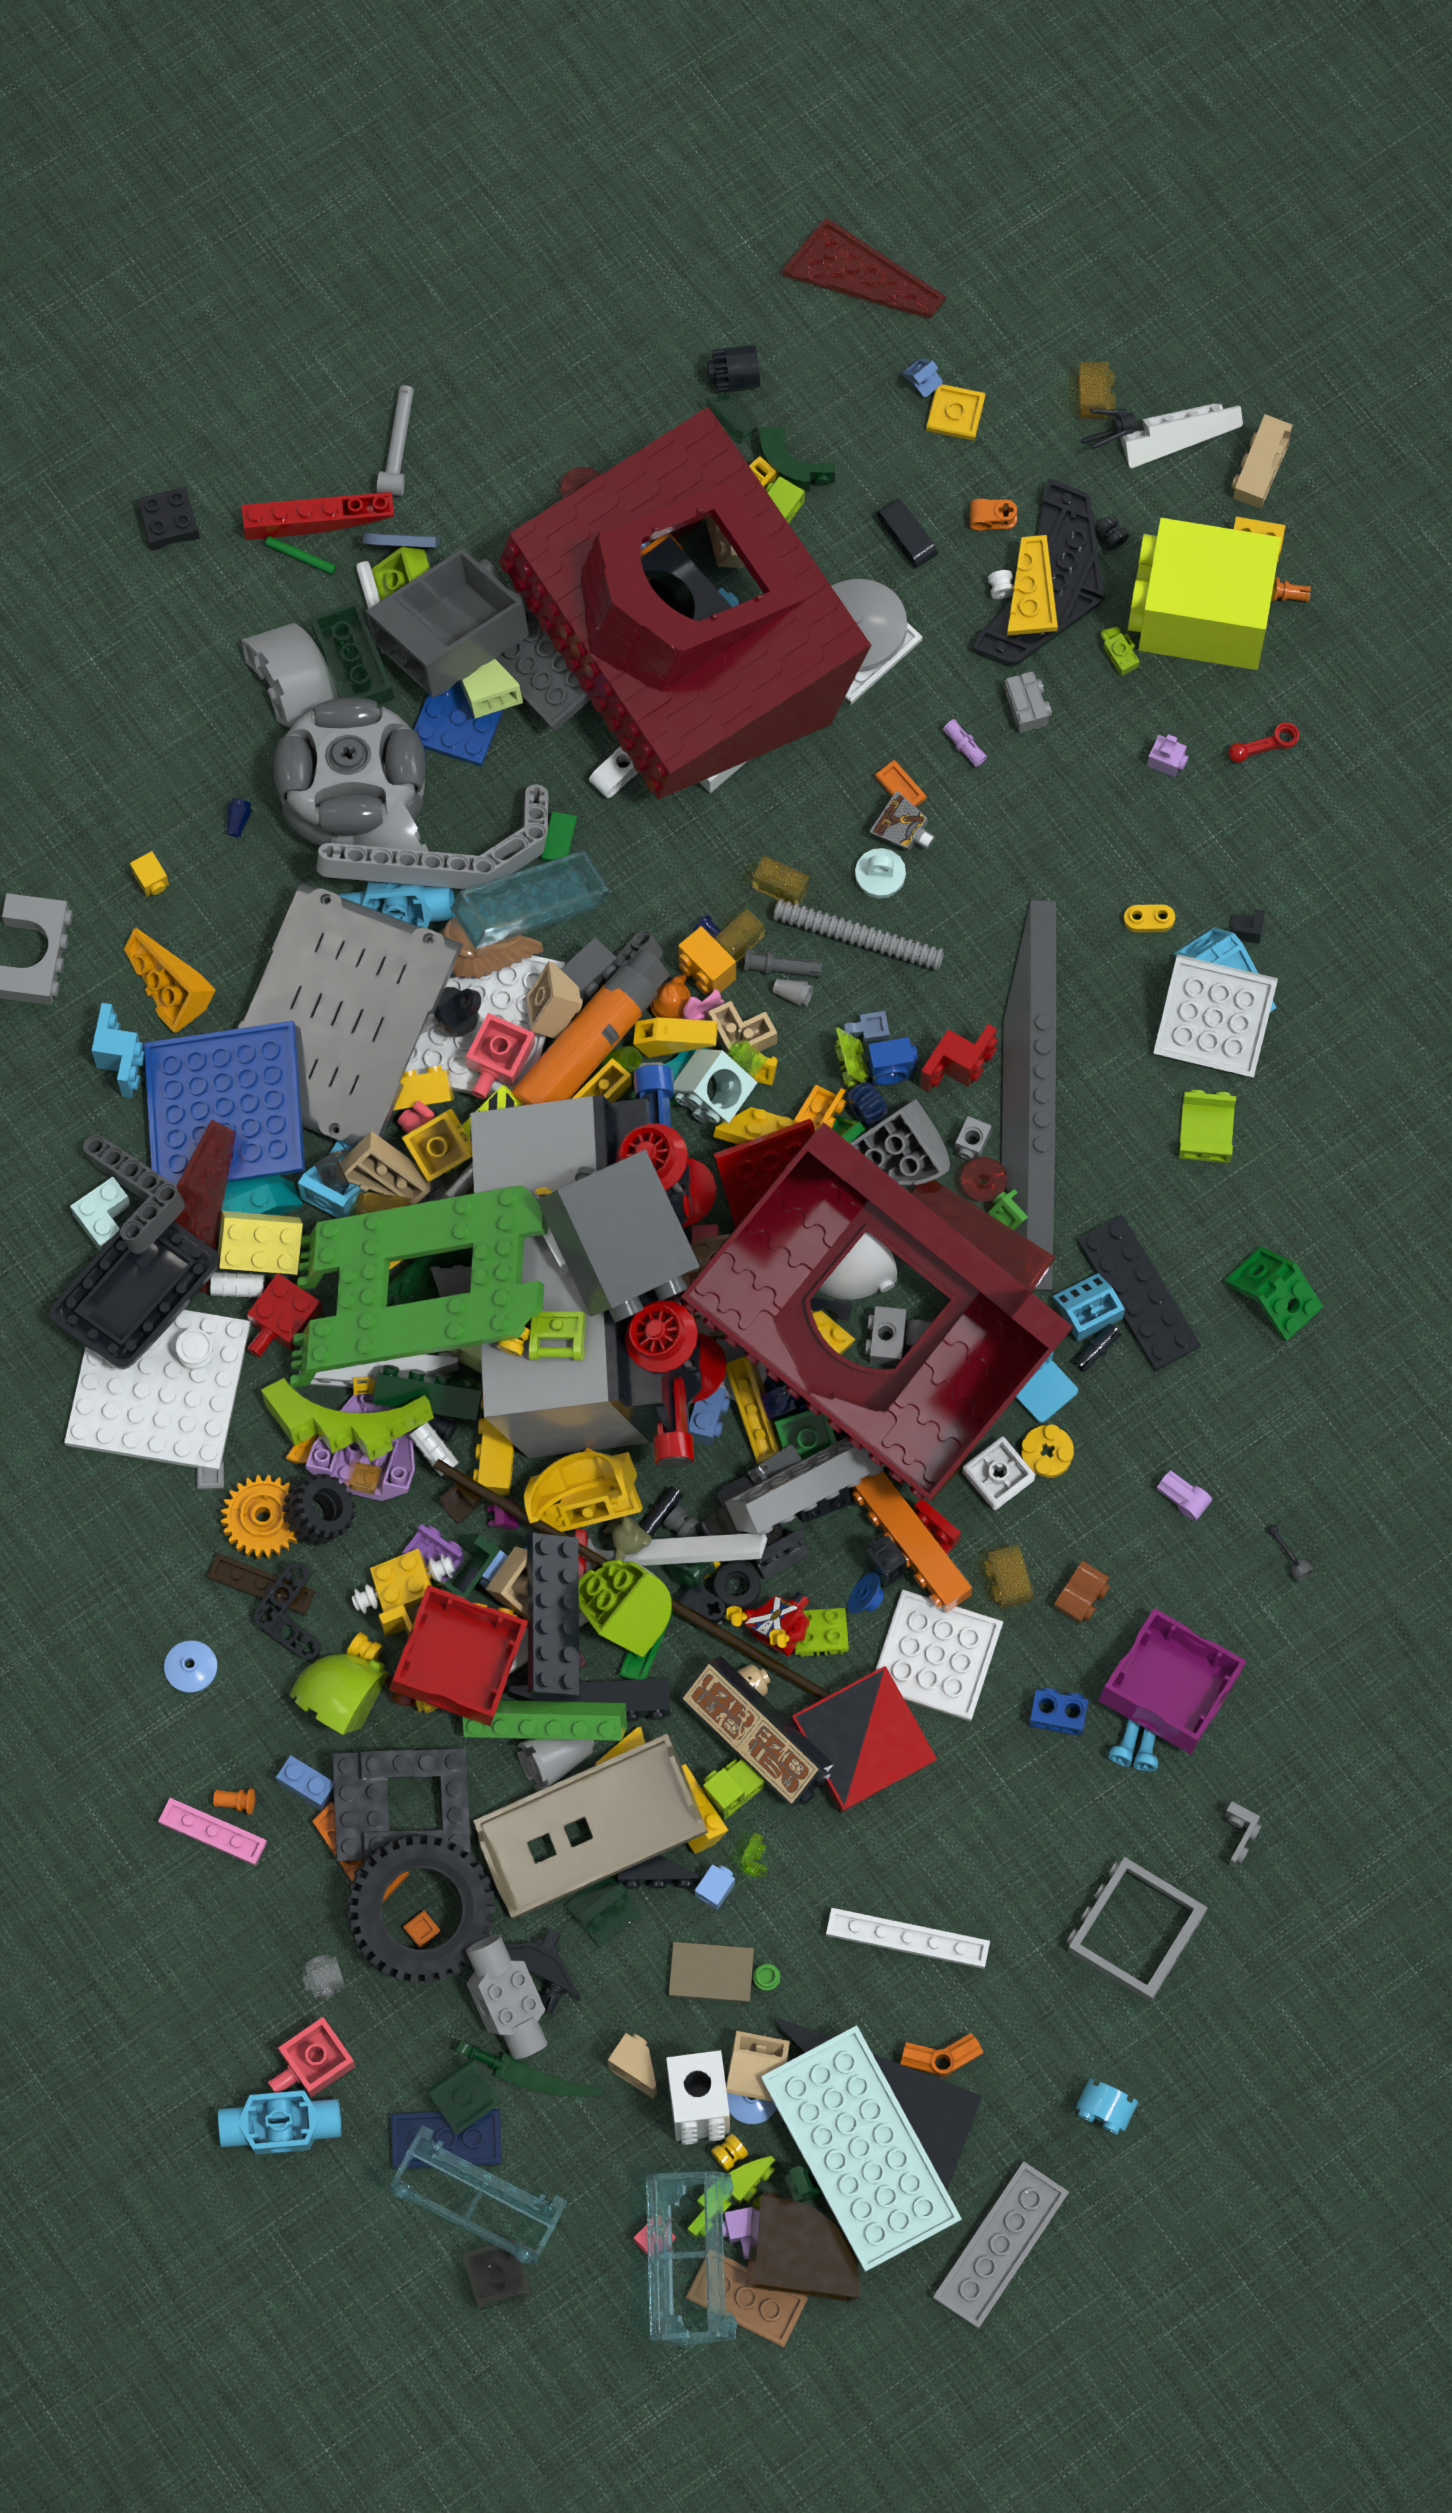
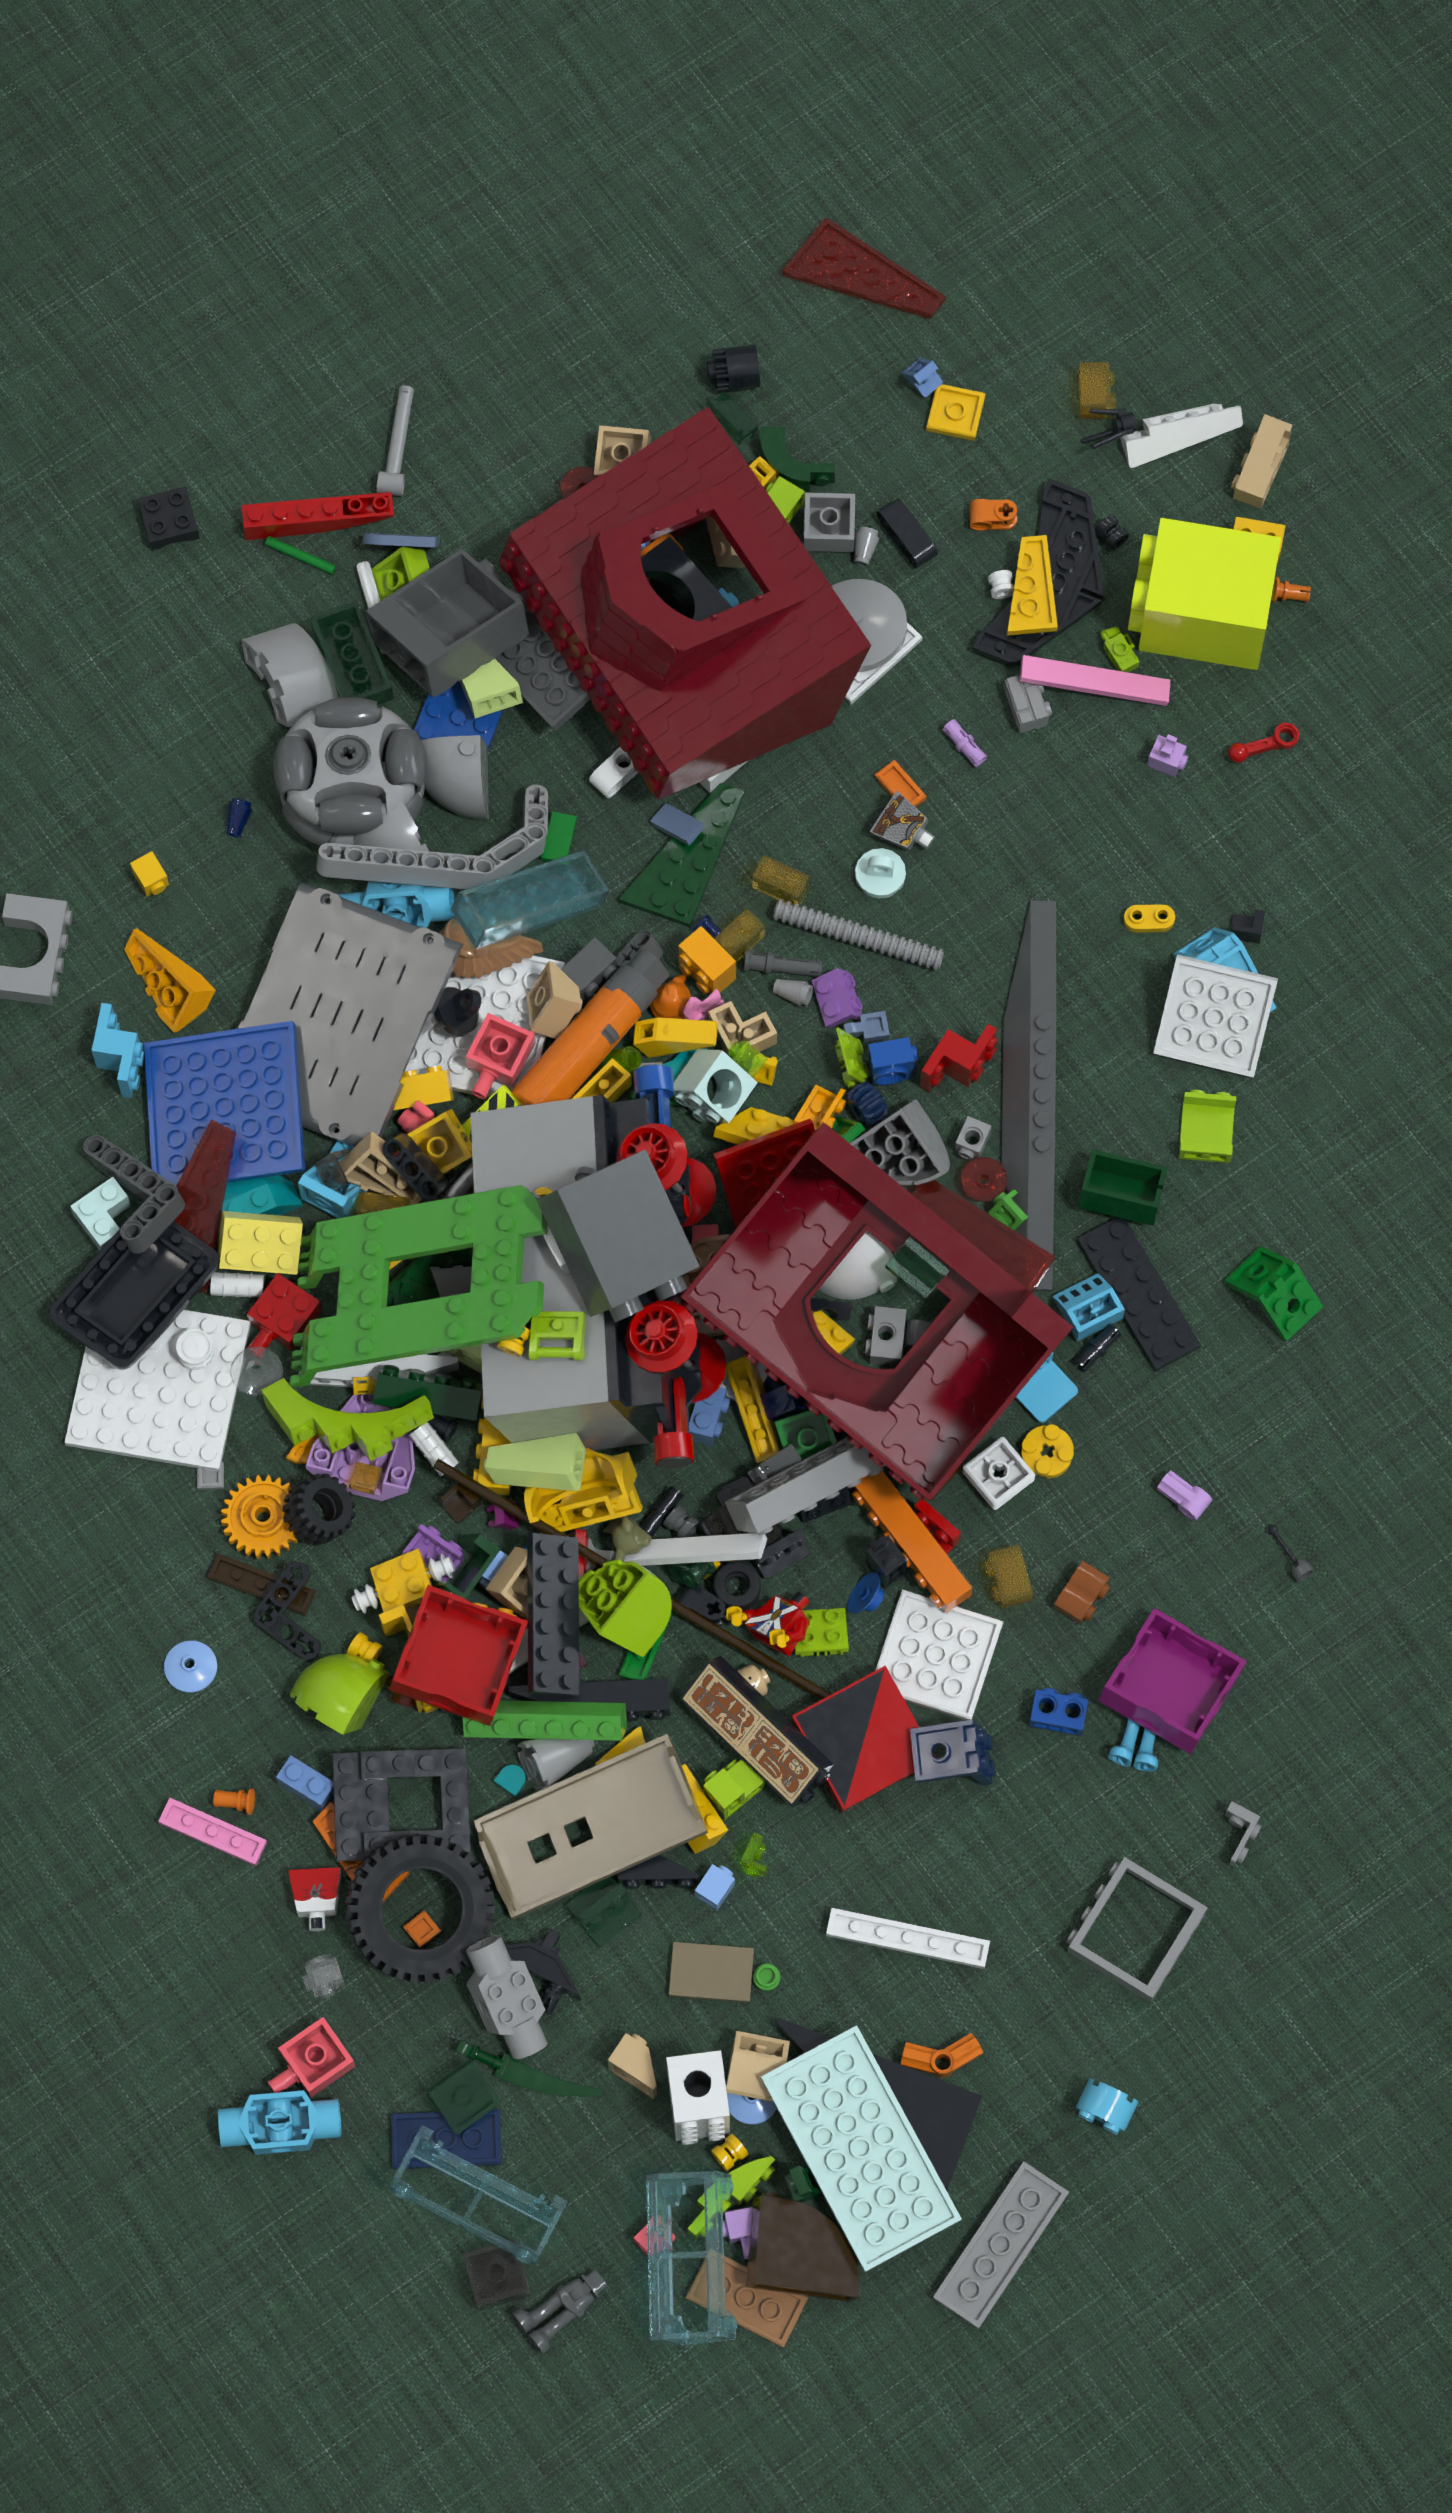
none -> clear dish [230,1347,283,1396]
none -> torso [289,1867,342,1931]
none -> black beam [382,1133,448,1200]
none -> light grey brick [421,735,489,821]
none -> yellowish green slope [484,1433,586,1491]
none -> teal tile [494,1765,526,1798]
none -> dark grey piece [511,2269,607,2355]
none -> tan slope [594,425,652,476]
none -> dark green wing [619,783,744,928]
none -> sand blue tile [650,803,705,846]
none -> light grey brick [804,493,855,552]
none -> medium lavender bracket [812,968,862,1028]
none -> light grey cone [854,527,879,566]
none -> clear green panel [885,1236,950,1299]
none -> bracket [910,1719,996,1786]
none -> bright pink tile [1020,655,1170,706]
none -> dark green piece [1078,1149,1168,1226]

